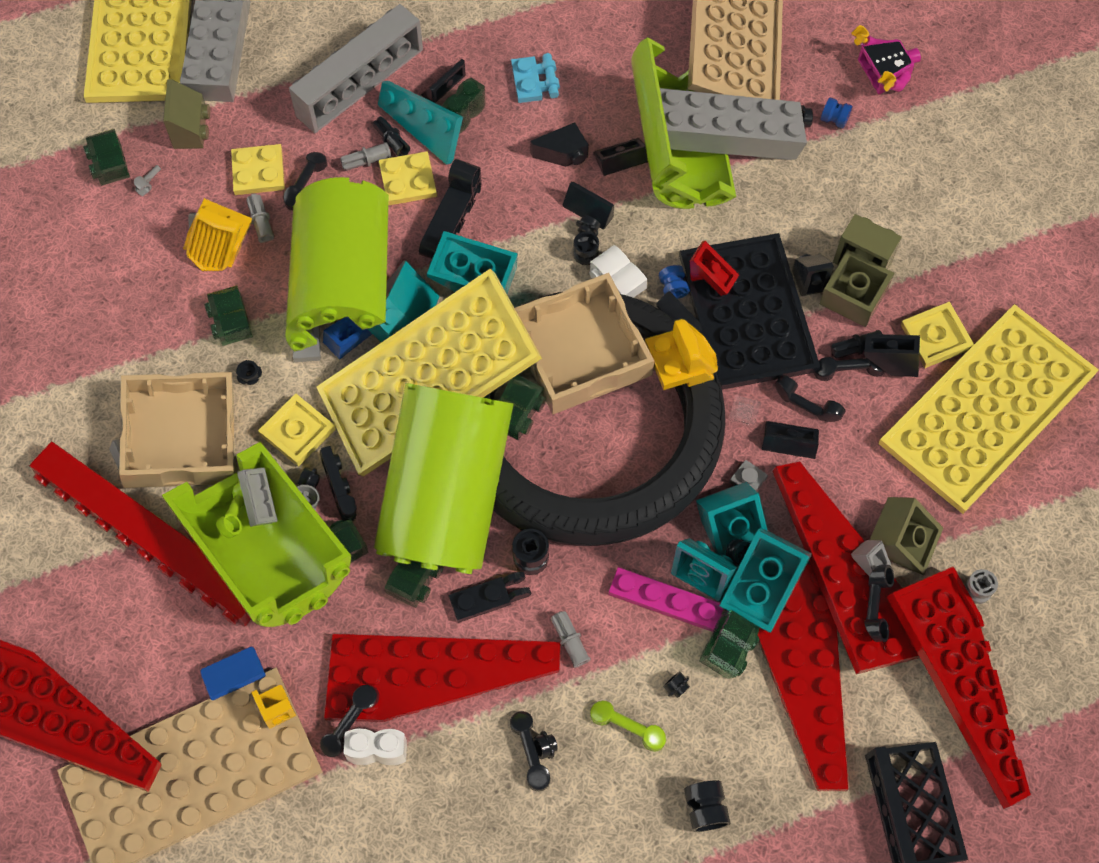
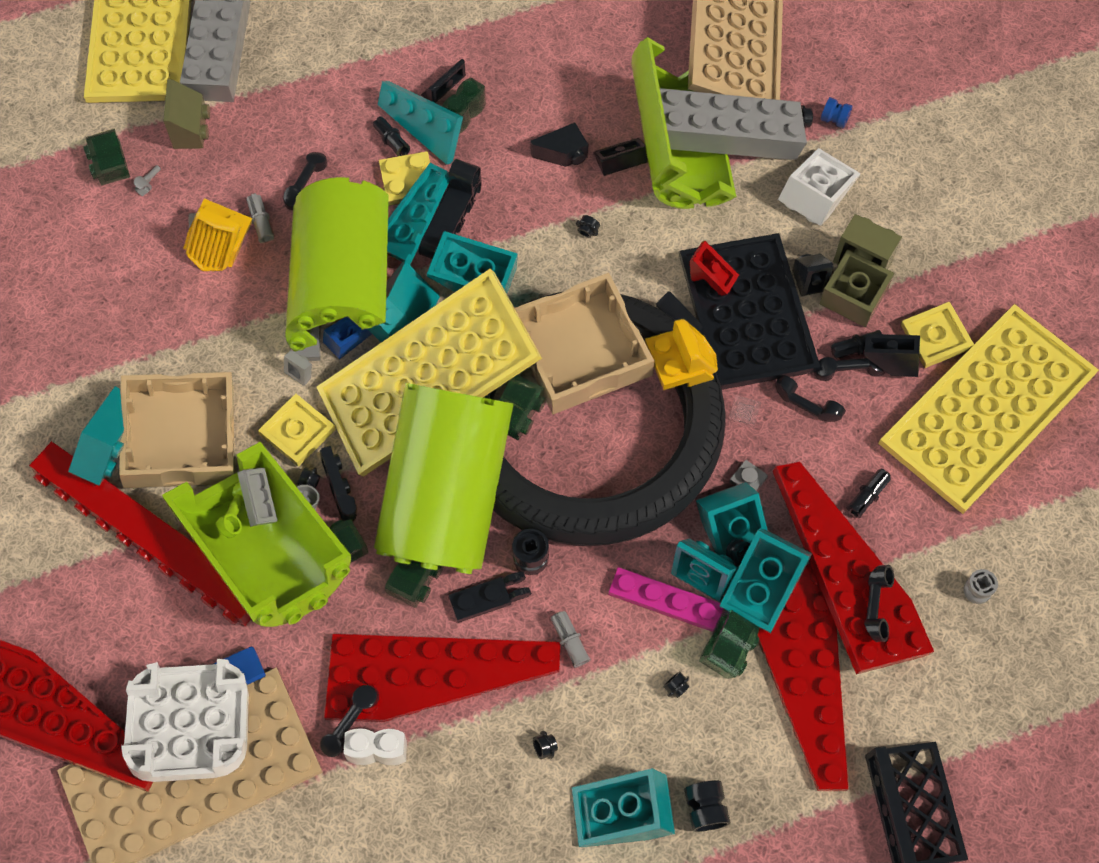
clear green brick [204,285,253,346] -> none
light yellow plate [231,144,285,195] -> none
black plate [236,360,262,385] -> none
yellow panel [251,685,296,729] -> none
light grey brick [289,4,423,133] -> none
light grey axle [341,142,391,171] -> none
black bar [510,711,550,792] -> none
medium azure plate [511,53,560,103] -> none
black slope [562,181,614,230] -> none
black wheel [573,231,599,265] -> none
white brick [589,245,647,298] -> none
lime bar [590,700,666,752] -> none
blue wheel [658,265,690,299] -> none
black slope [762,421,819,459] -> none
torso [851,25,921,95] -> none
light grey slope [851,540,891,577] -> none
olive slope [870,497,943,575] -> none
red wing [887,566,1031,809] -> none
none -> teal slope [68,386,124,486]
none -> white tile [121,659,249,782]
none -> light grey plate [284,350,312,386]
none -> teal wing [387,163,449,265]
none -> teal slope [572,768,675,848]
none -> white slope [778,148,861,226]
none -> black axle [846,468,891,518]

